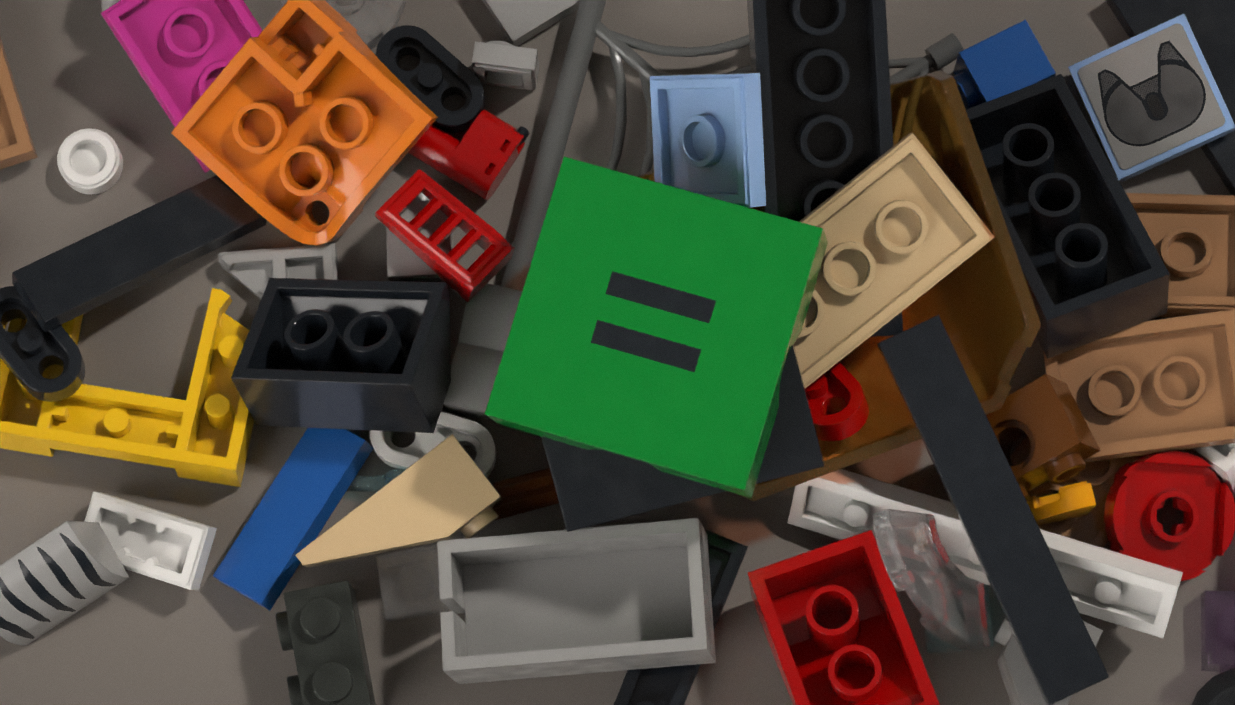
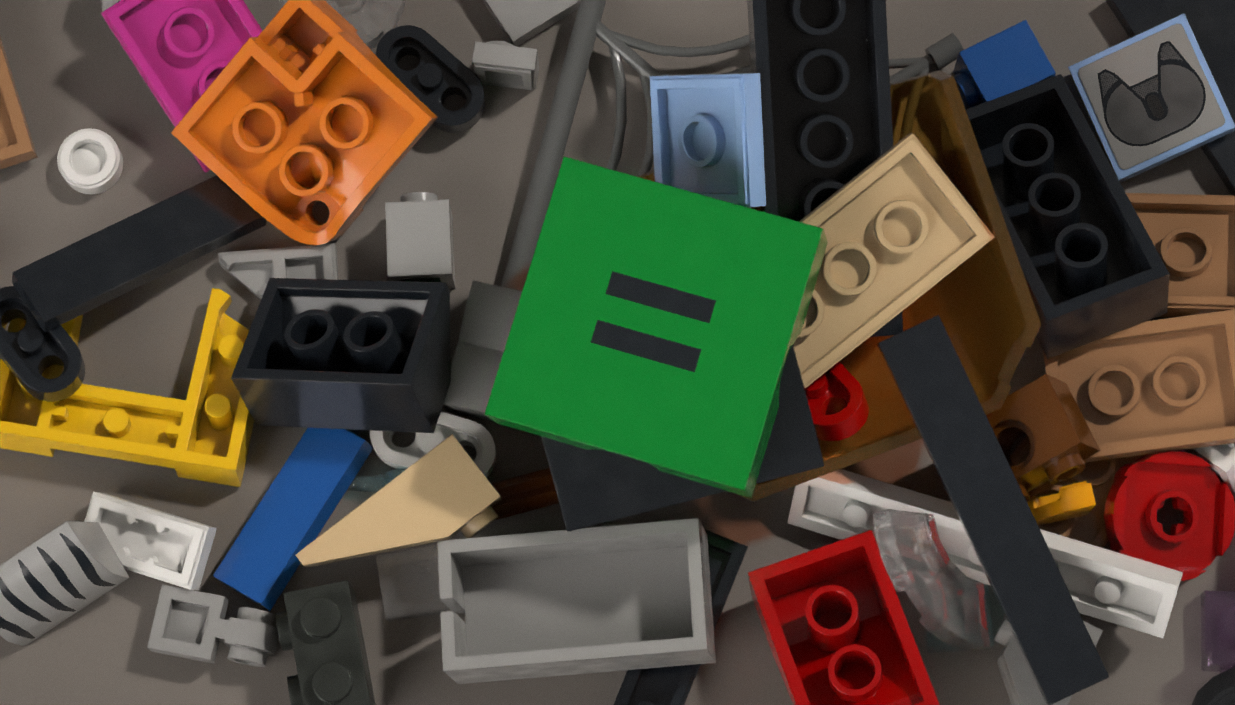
red slope [375,168,515,302] -> none
red piece [408,109,529,200] -> none
none -> light grey plate [147,584,279,667]

